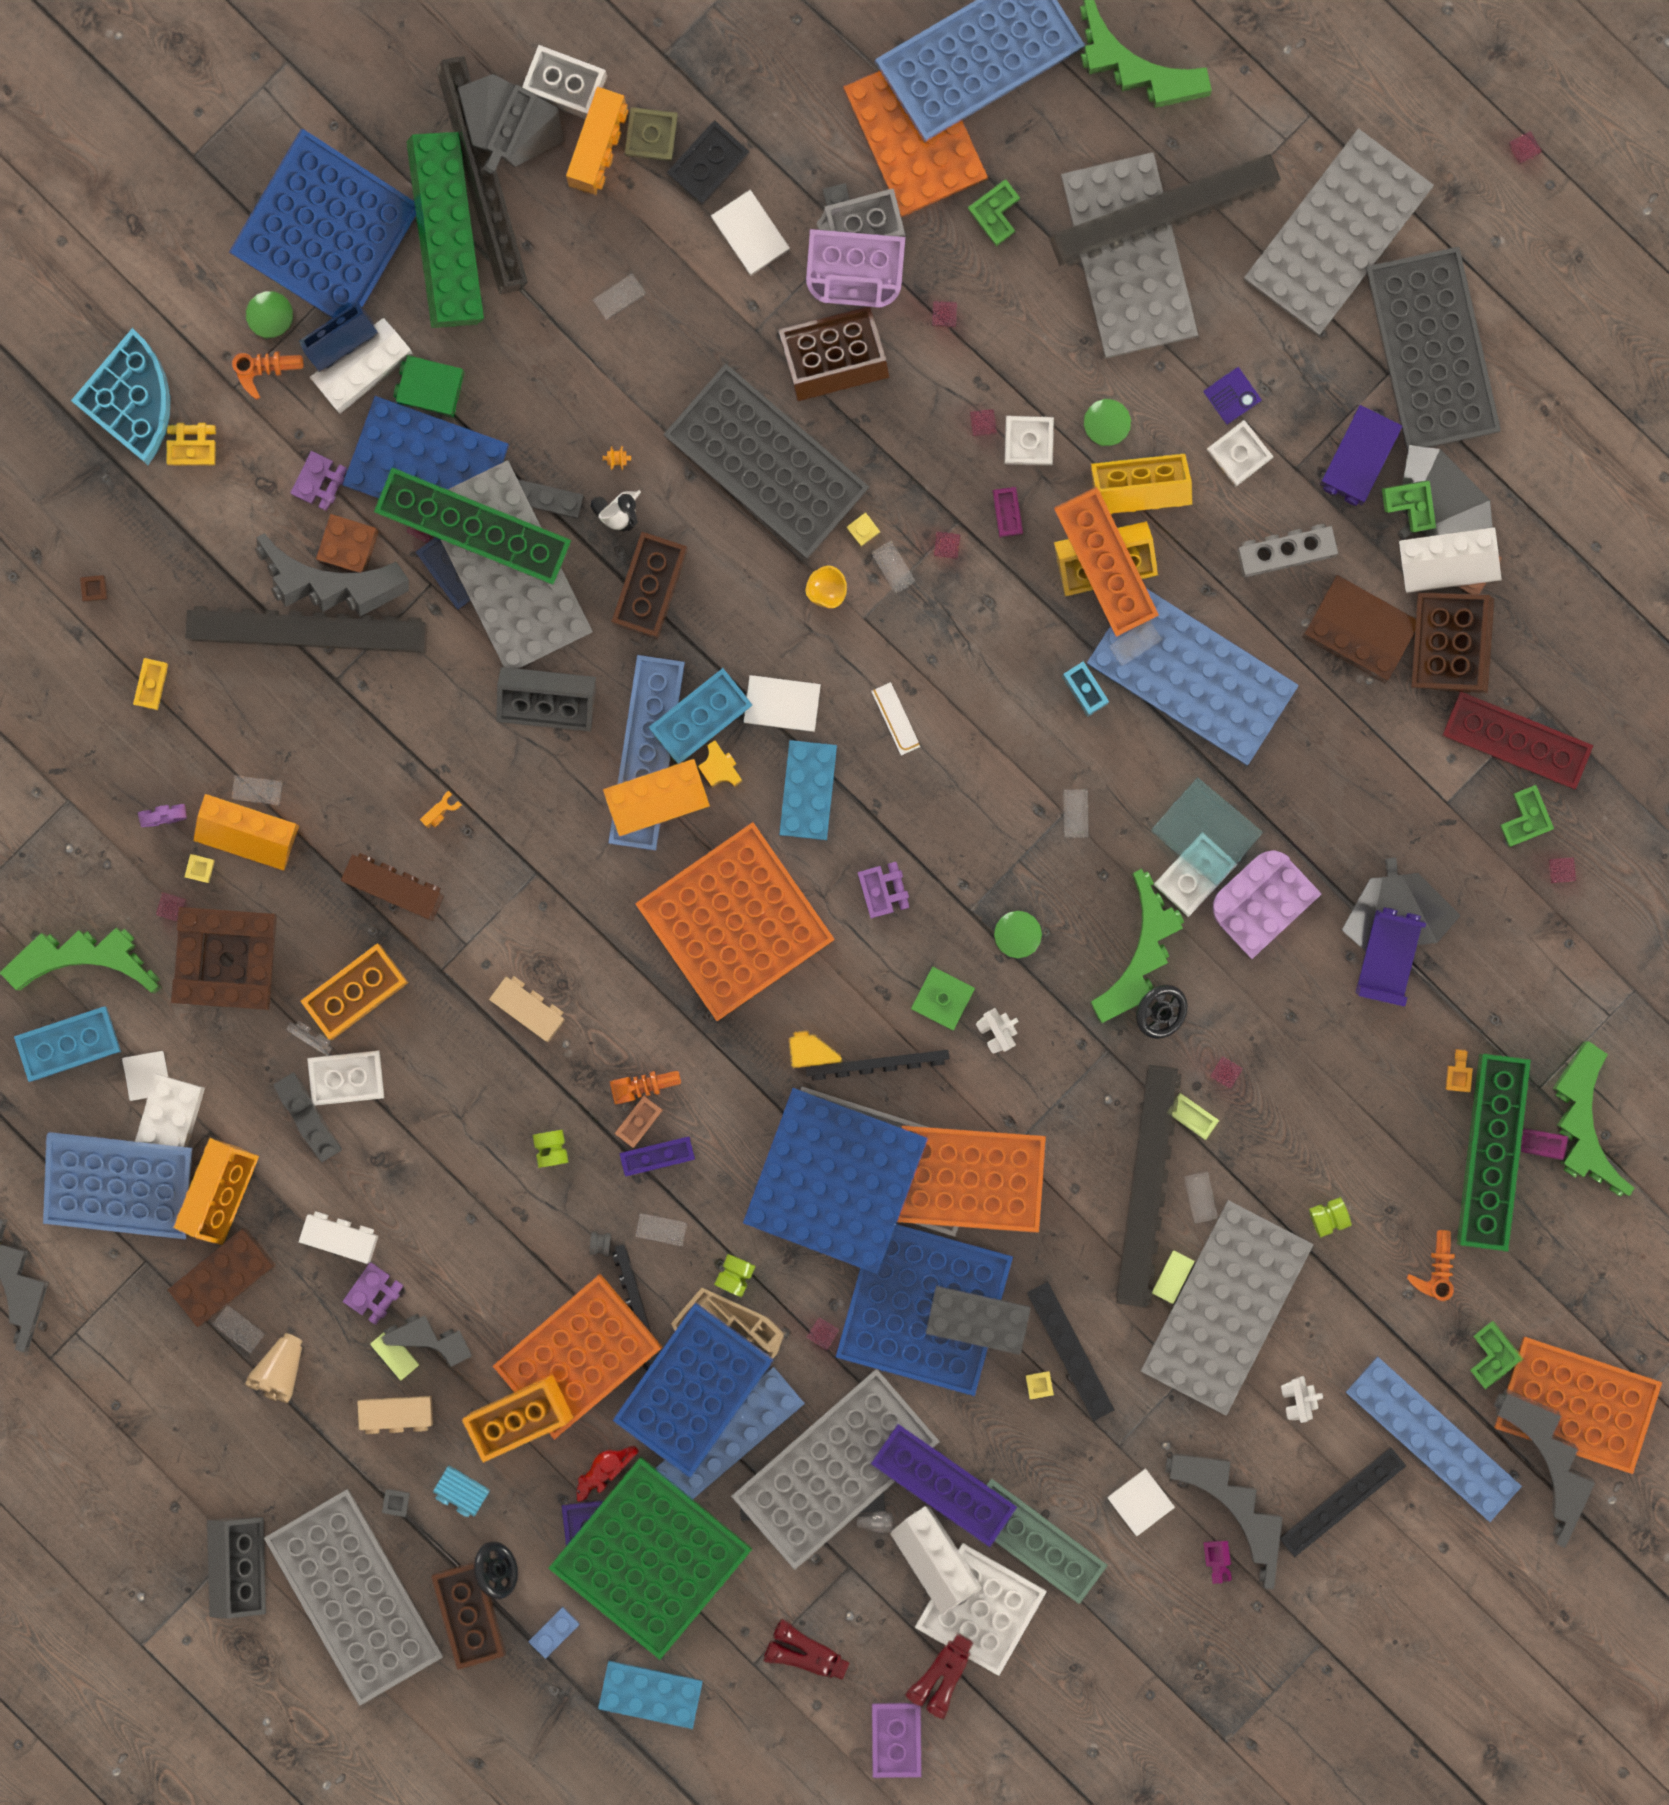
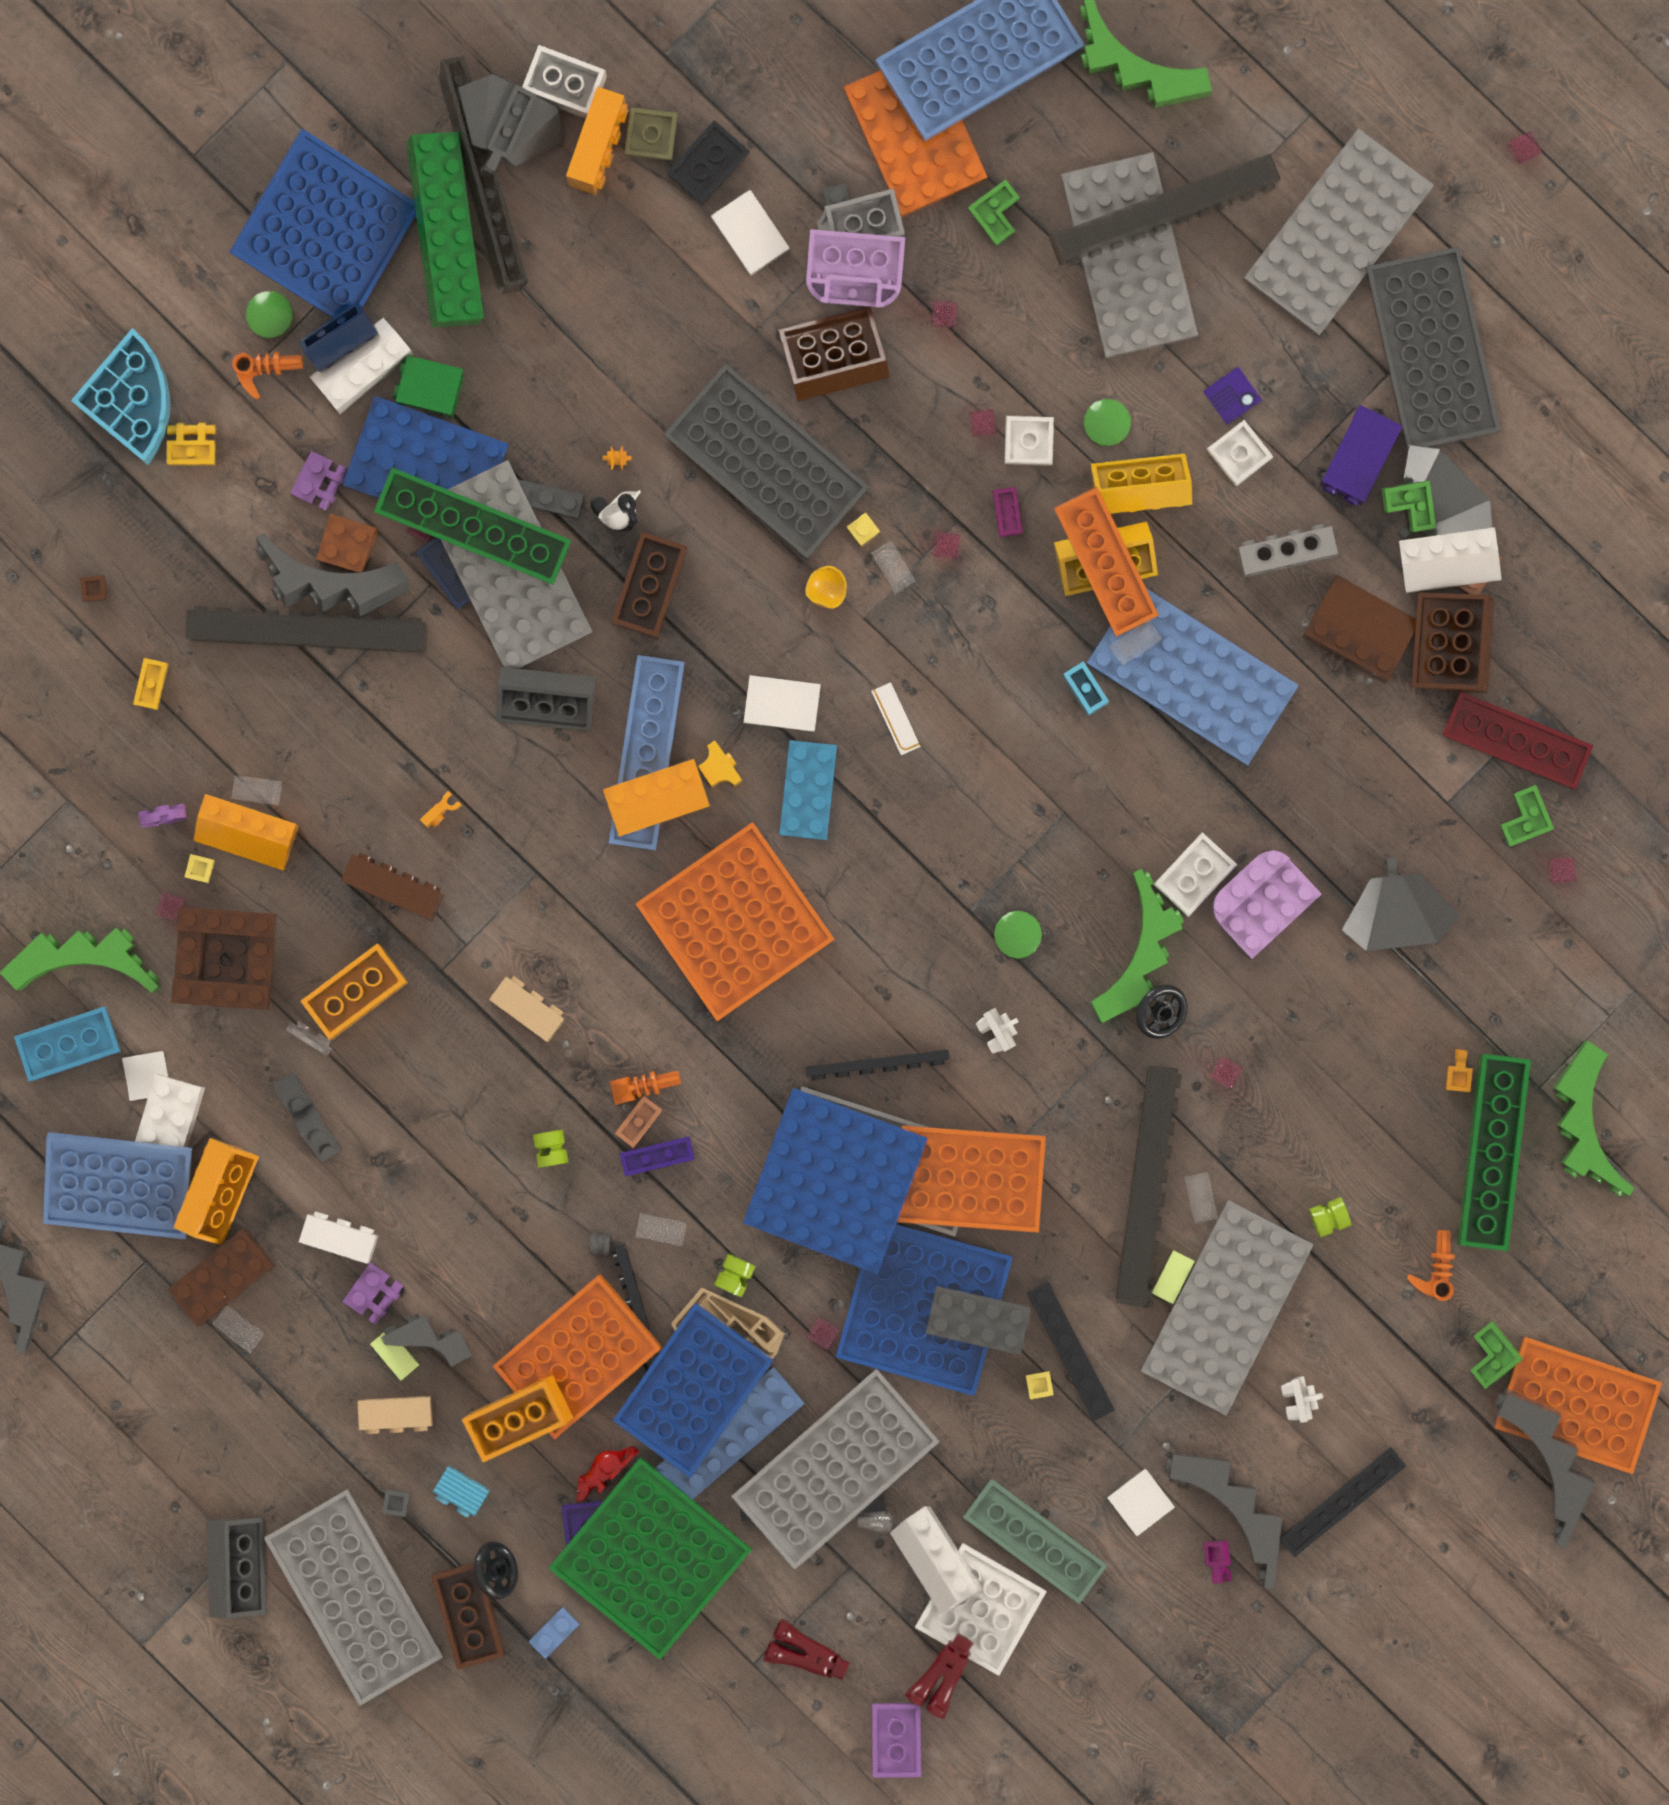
tan cone [245,1333,303,1403] -> none
white tile [307,1050,384,1106] -> none
clear plate [593,274,646,321] -> none
dark azure plate [598,1661,703,1729] -> none
dark azure plate [648,668,752,764] -> none
yellow slope [789,1031,841,1068] -> none
medium lavender plate [858,862,910,919] -> none
dark purple plate [870,1424,1017,1547] -> none
bright green plate [911,967,975,1031] -> none
clear plate [1063,789,1089,838] -> none
clear light blue piece [1151,777,1263,886] -> none
yellowish green tile [1166,1093,1219,1140] -> none
medium blue plate [1345,1357,1522,1522] -> none
dark purple panel [1355,907,1426,1007] -> none
magenta plate [1520,1128,1569,1161] -> none

